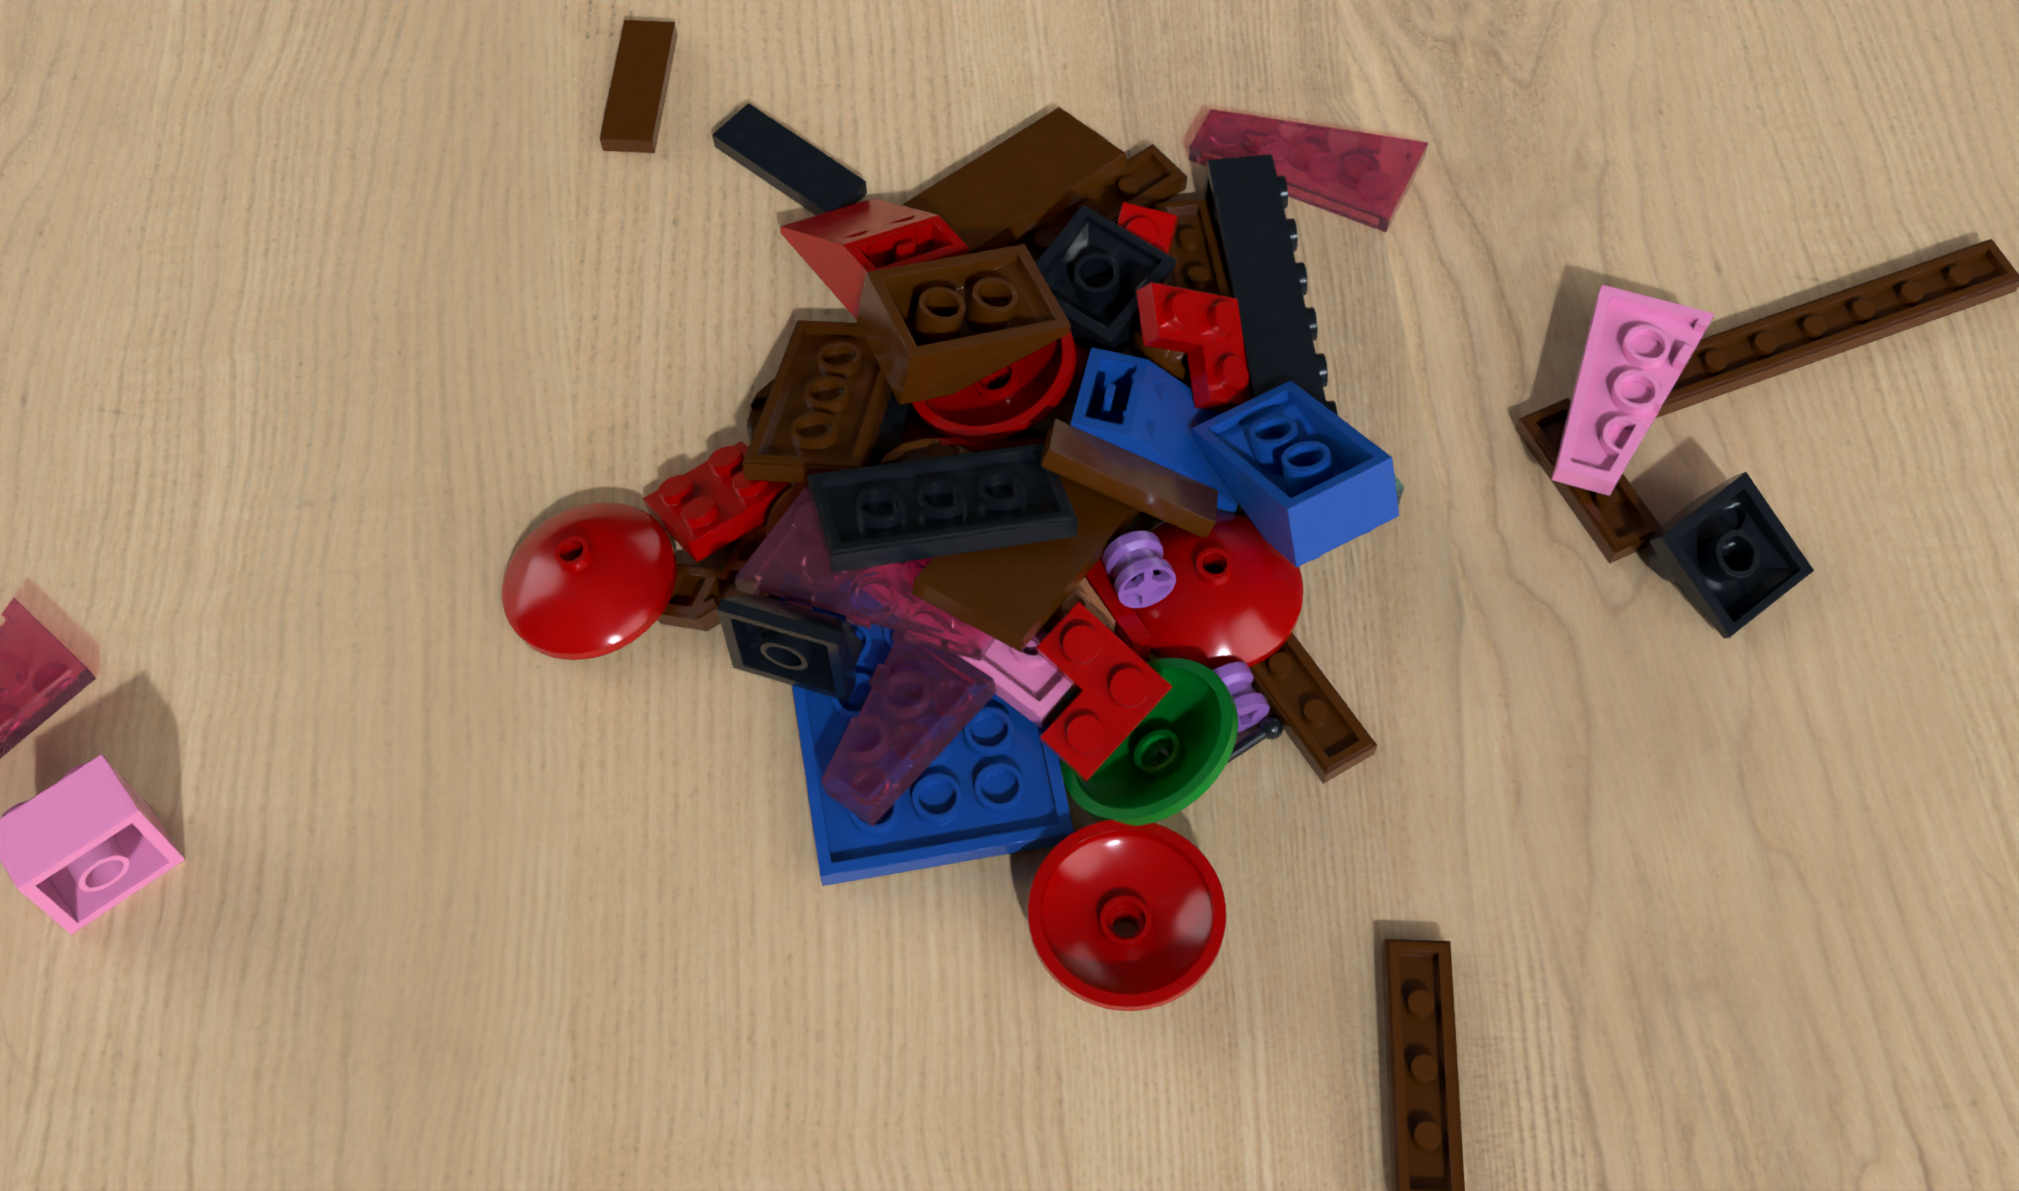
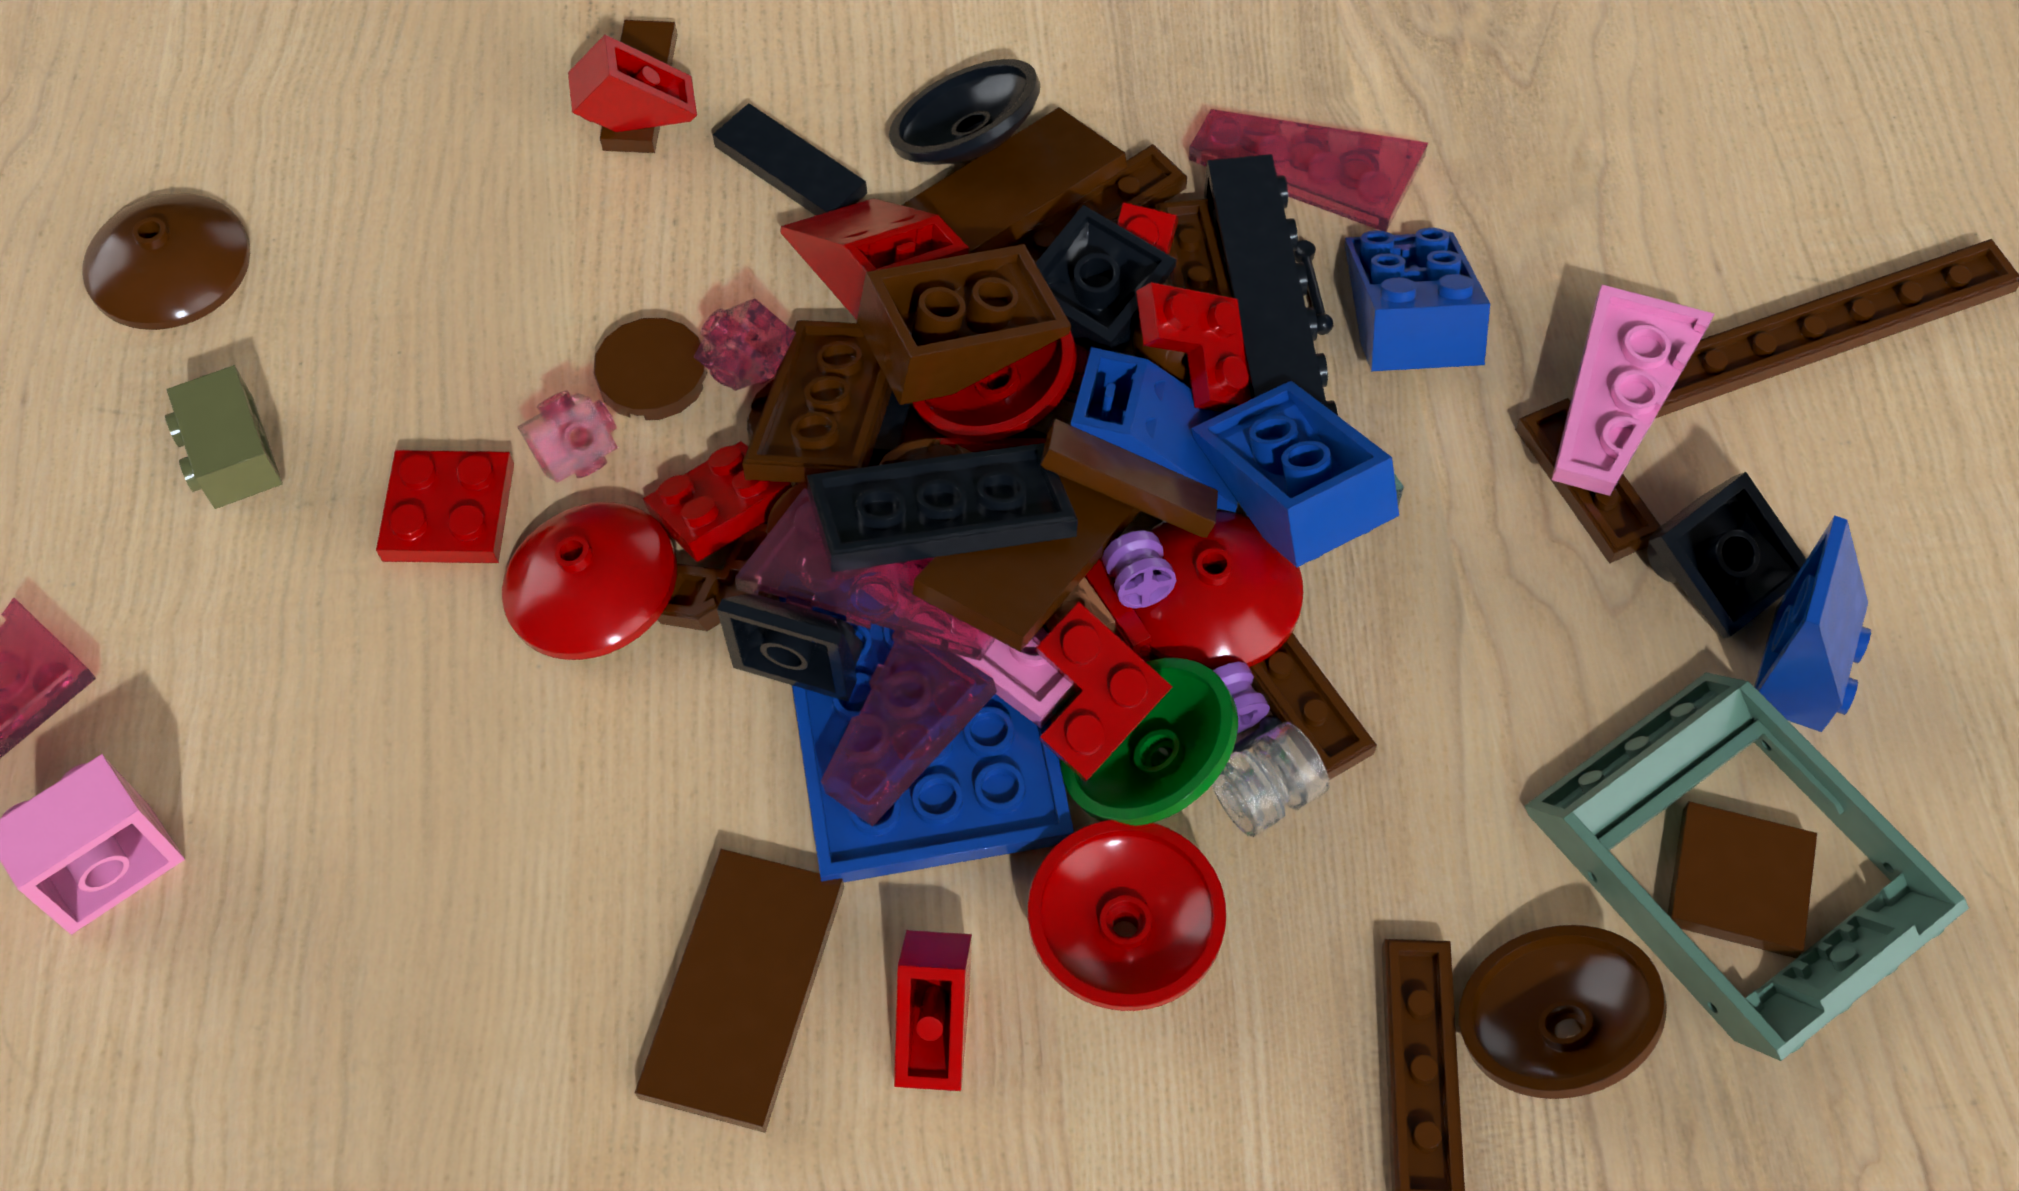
none -> reddish brown dish [82,193,250,330]
none -> olive brick [165,365,283,509]
none -> red plate [376,450,514,563]
none -> clear pink brick [517,390,618,483]
none -> red slope [568,34,697,133]
none -> reddish brown tile [593,318,708,420]
none -> reddish brown tile [635,849,844,1133]
none -> clear pink brick [694,298,796,391]
none -> black dish [889,59,1041,165]
none -> red slope [894,930,972,1091]
none -> clear wheel [1212,722,1329,837]
none -> black hinge [1294,240,1333,335]
none -> blue slope [1345,228,1490,372]
none -> reddish brown dish [1459,925,1667,1099]
none -> sand green window [1525,672,1969,1061]
none -> reddish brown tile [1667,801,1817,958]
none -> blue slope [1754,515,1871,732]

